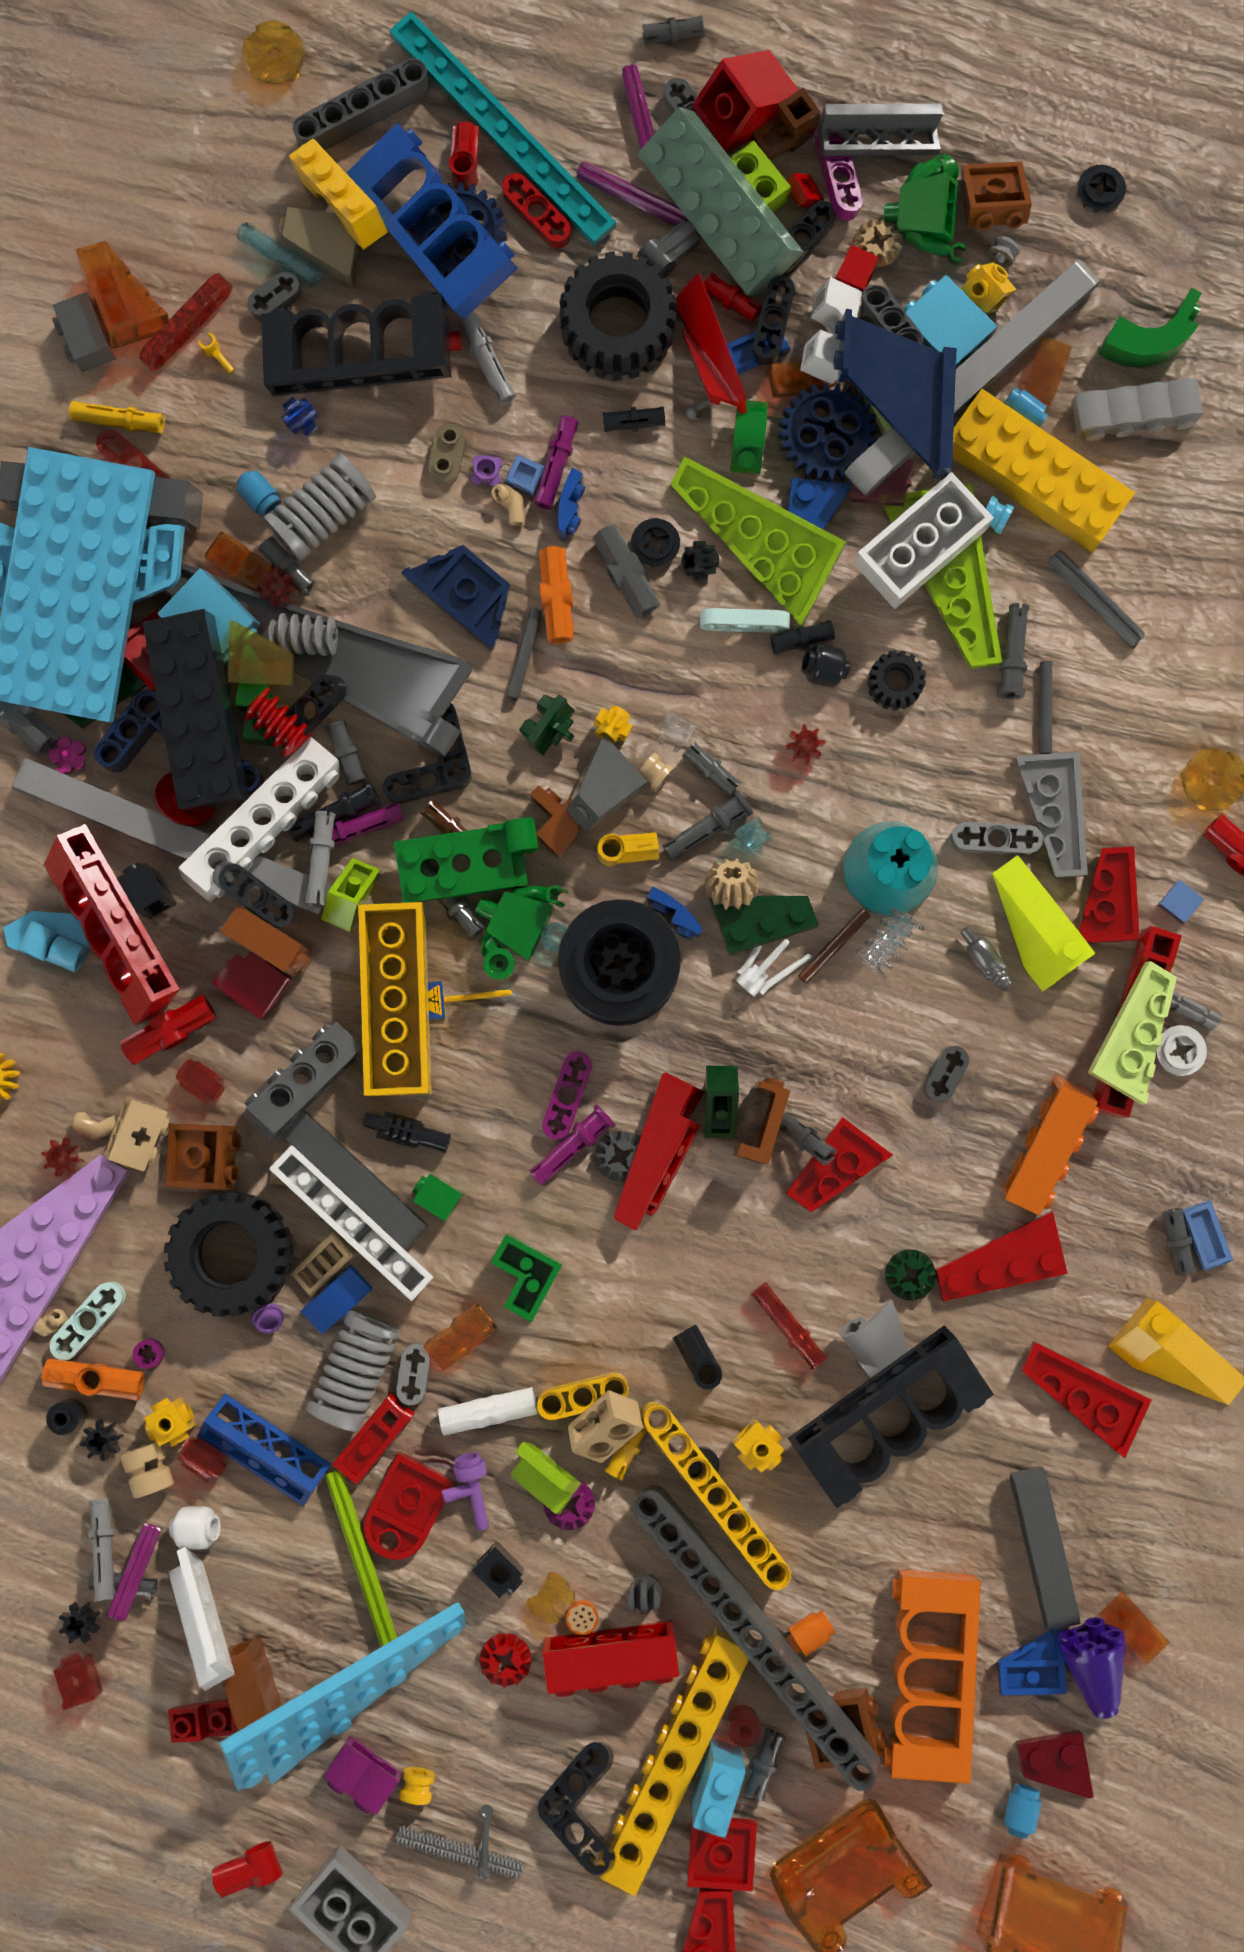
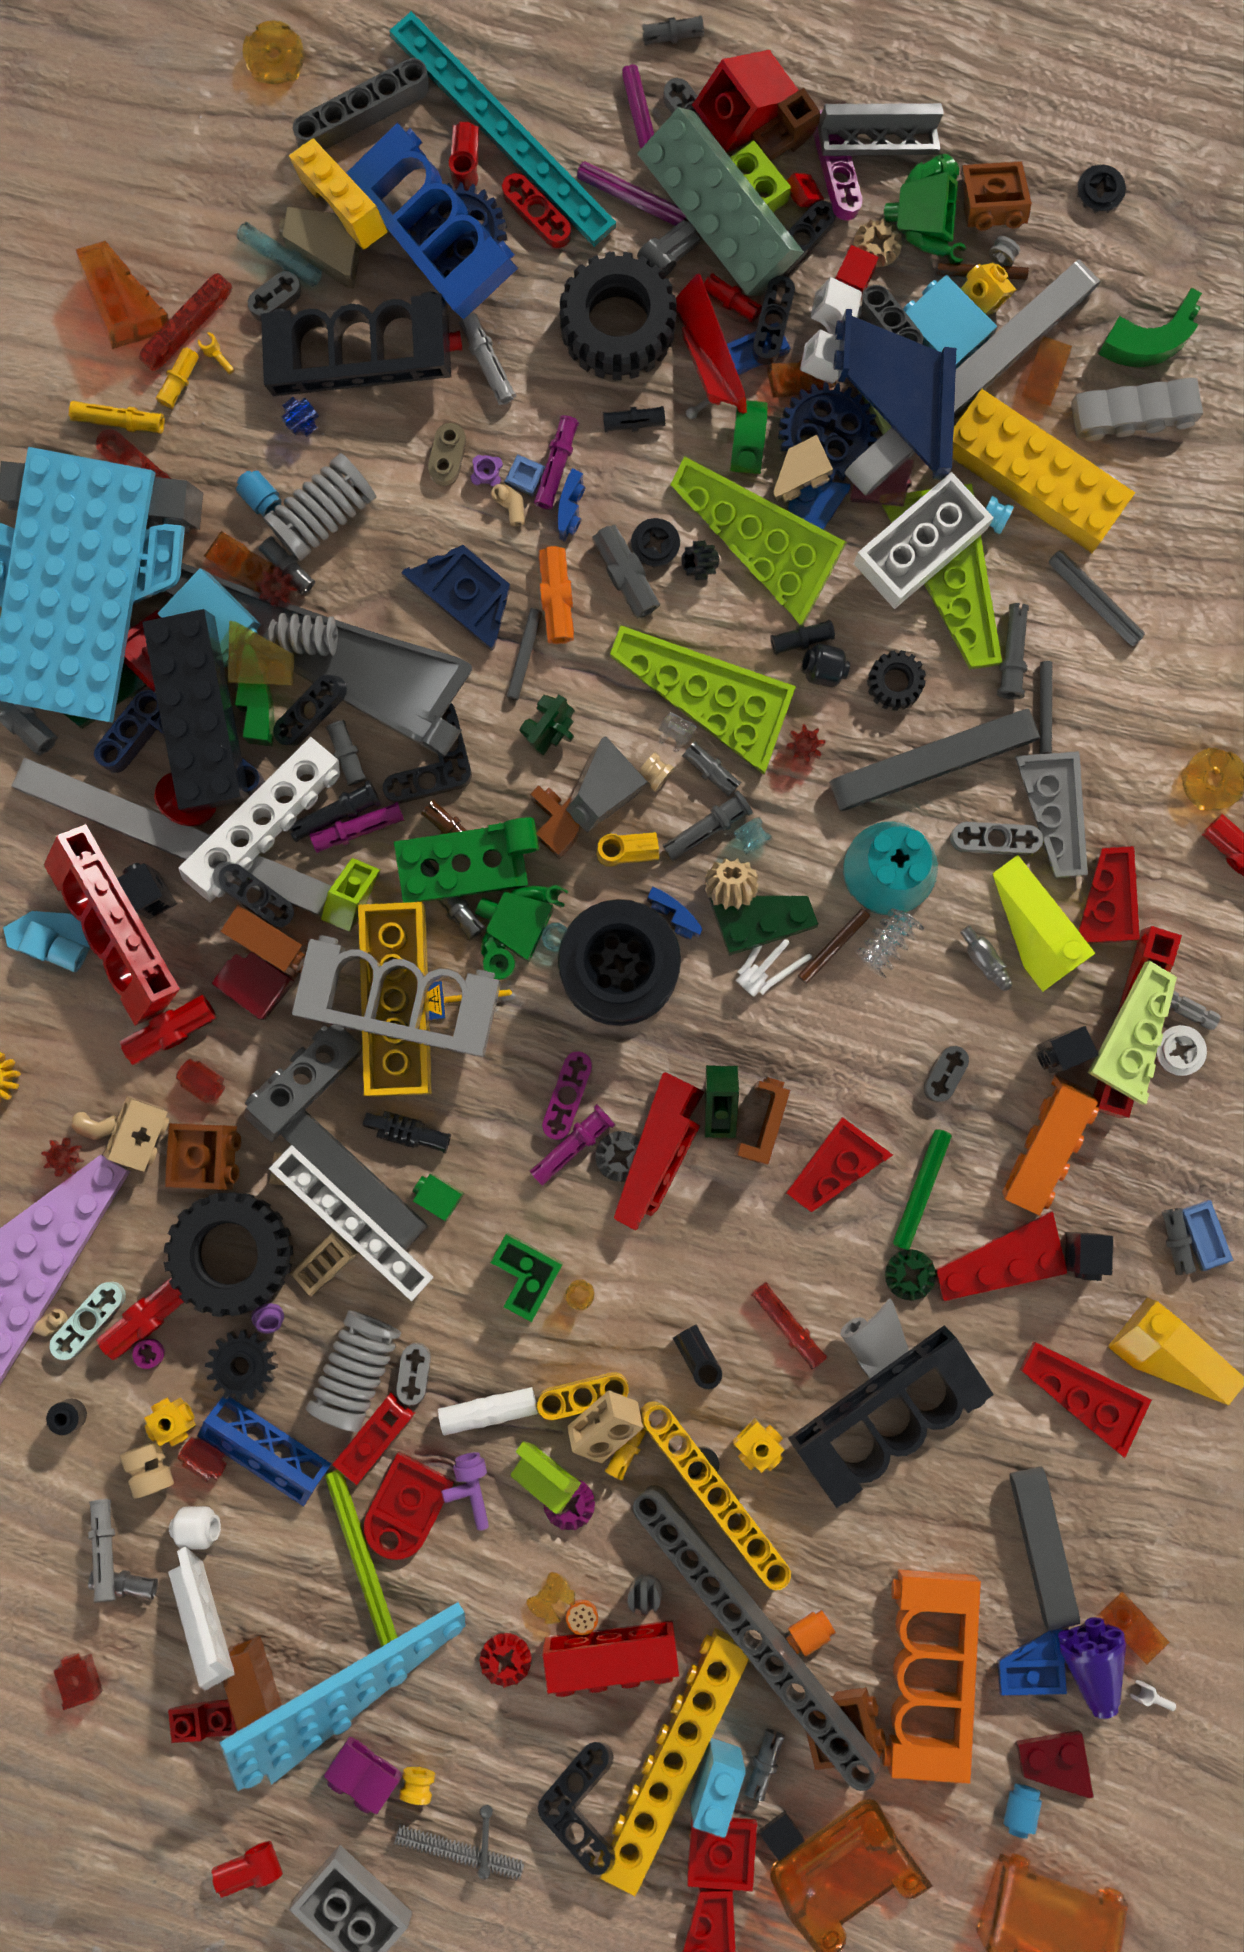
orange piece [41,1358,145,1400] -> none
dark pink plant [48,736,86,774] -> none
dark grey brick [52,292,116,372] -> none
black gear [59,1601,101,1644] -> none
black gear [80,1419,124,1461] -> none
magenta axle [107,1524,161,1622] -> none
red piece [244,687,314,758] -> none
blue slope [300,1265,373,1334] -> none
light grey pin [304,811,336,908] -> none
clear orange slope [423,1304,497,1371] -> none
black brick [472,1541,524,1599] -> none
yellow gear [593,705,633,744] -> none
light aqua beam [700,608,790,633] -> none
clear red brick [727,1705,761,1748] -> none
dark grey pin [779,1112,837,1166] -> none
dark azure brick [1004,387,1048,427] -> none
medium blue tile [1158,880,1204,924] -> none
none -> red piece [96,1277,185,1361]
none -> yellow axle [155,347,199,409]
none -> black gear [205,1329,278,1402]
none -> light grey fence [292,935,501,1058]
none -> clear yellow bush [566,1279,595,1310]
none -> lime wing [610,625,796,775]
none -> black tile [759,1811,805,1861]
none -> tan slope [773,435,833,502]
none -> dark grey beam [829,709,1040,811]
none -> green axle [893,1129,952,1250]
none -> reddish brown bar [936,263,1029,280]
none -> black brick [1036,1026,1099,1073]
none -> black brick [1065,1232,1113,1281]
none -> white hand [1130,1680,1176,1711]

